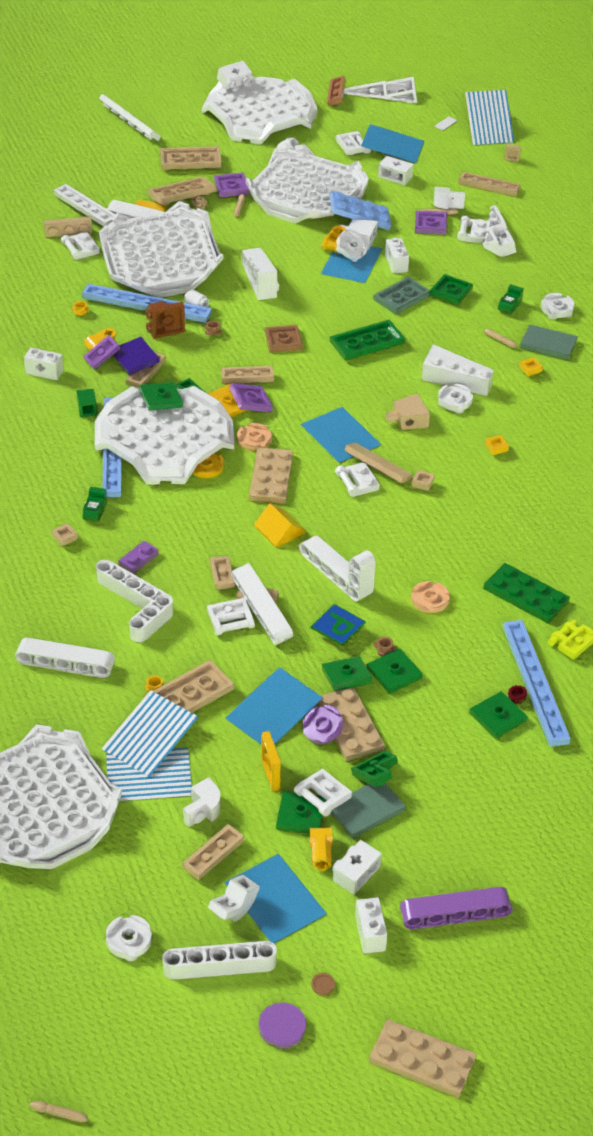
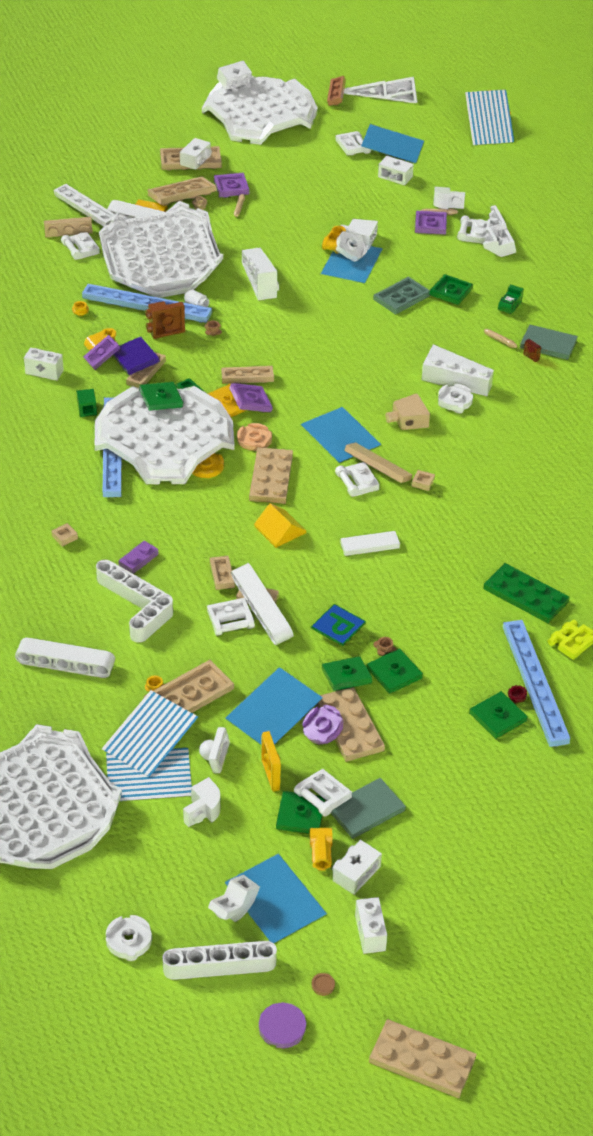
tan piece [30,1101,88,1122] -> none
green leg [83,486,107,522] -> none
white plate [99,94,161,141] -> none
tan plate [182,824,244,881] -> none
white plate [246,144,368,224] -> none
medium nougat tile [265,325,303,353] -> none
white brick [277,137,299,150] -> none
white beam [299,535,376,602] -> none
light blue plate [329,191,392,230] -> none
green plate [330,320,405,361] -> none
green plate [351,750,398,787] -> none
white brick [385,238,409,274] -> none
medium lavender beam [400,887,513,929] -> none
light nougat tile [411,581,450,613] -> none
white sticker [434,116,458,130] -> none
tan tile [458,172,521,197] -> none
yellow plate [485,435,509,455] -> none
tan plate [504,144,521,162] -> none
yellow plate [519,357,543,376] -> none
white plate [541,293,574,319] -> none
none -> white brick [180,138,212,170]
none -> white tile [199,727,230,773]
none -> white tile [340,531,400,556]
none -> clear red tile [523,339,541,362]

